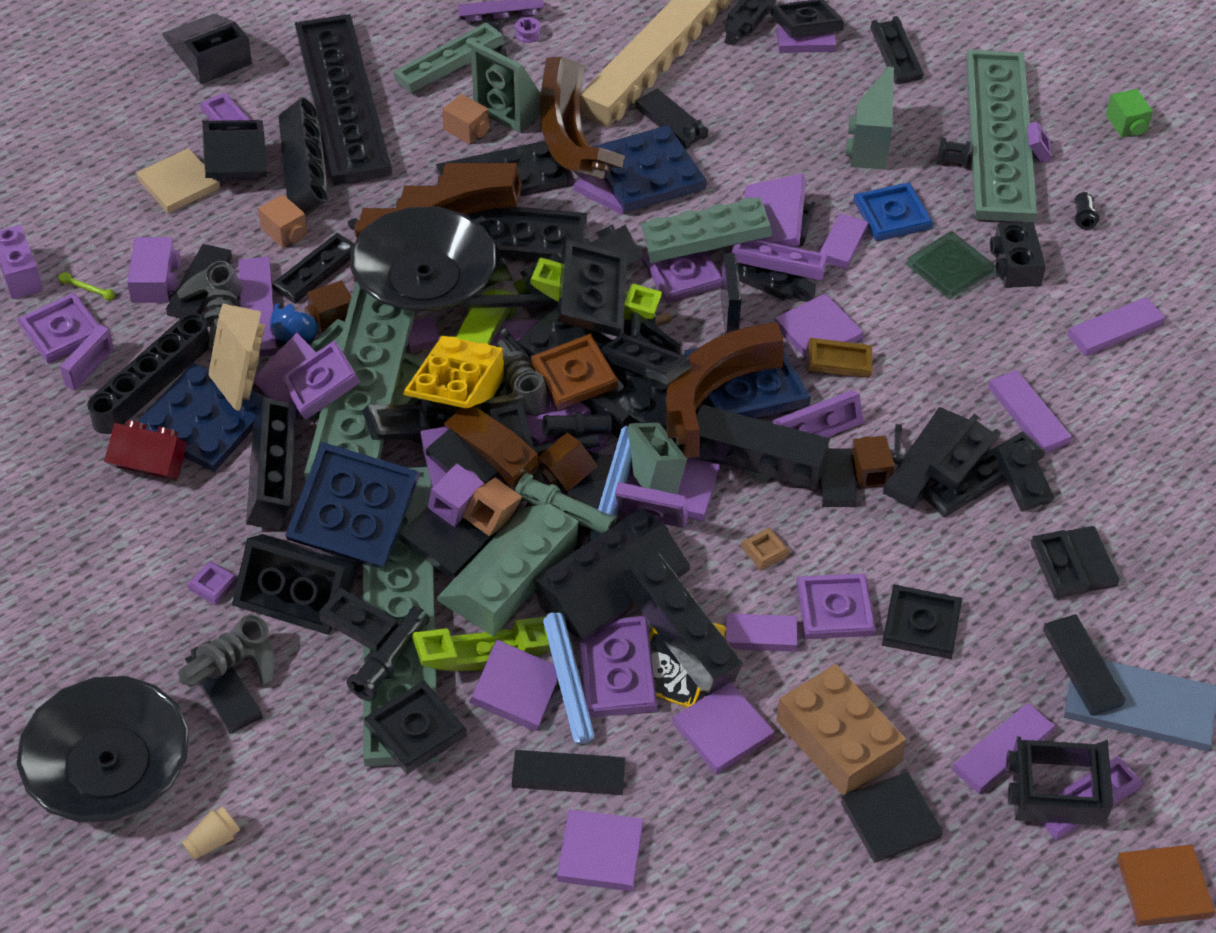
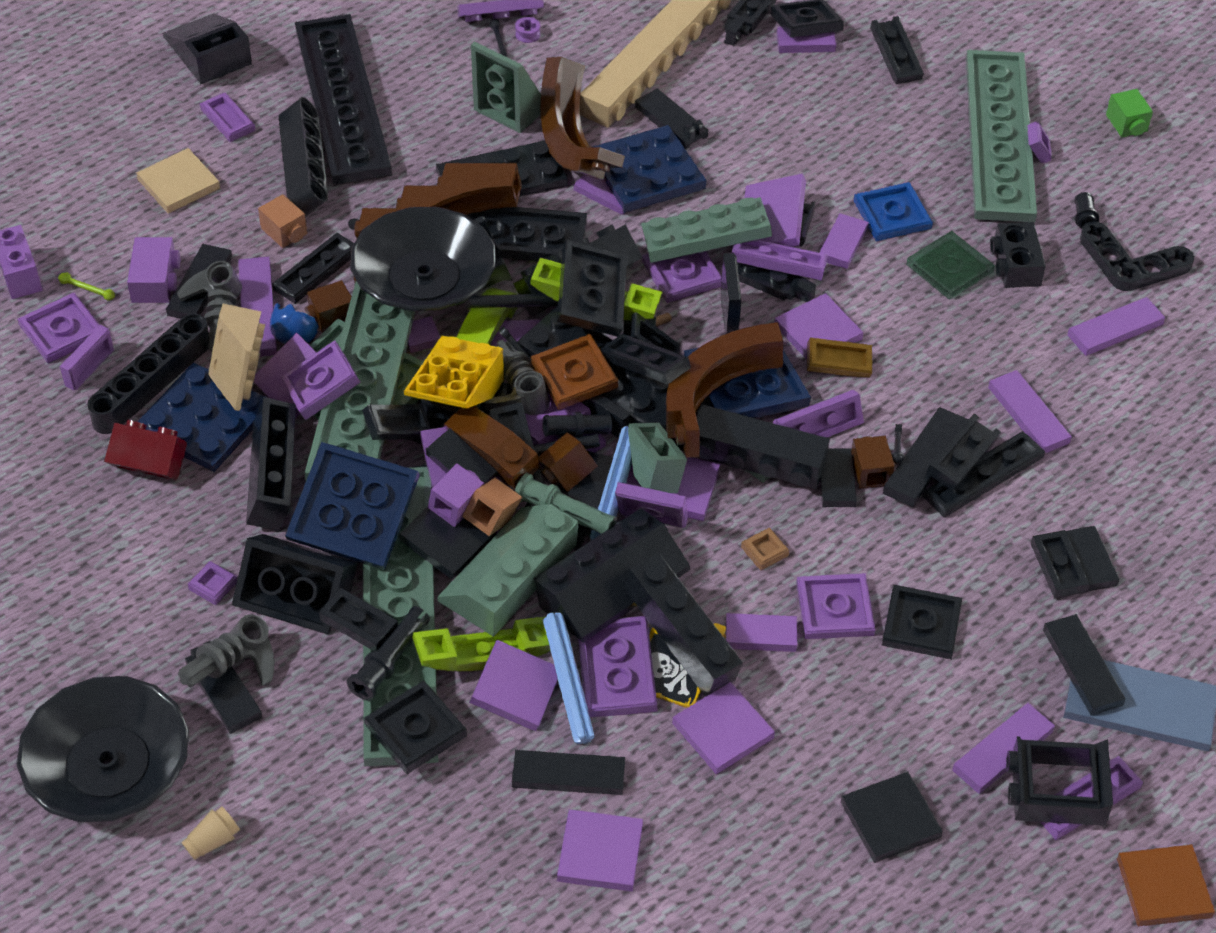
black slope [202,120,267,181] -> none
sand green plate [393,22,504,93] -> none
nougat brick [442,94,489,144] -> none
medium nougat brick [776,664,907,795] -> none
sand green slope [845,67,894,170] -> none
black bush [937,137,971,168] -> none
black plate [994,440,1055,511] -> none
none -> black beam [1080,221,1194,292]

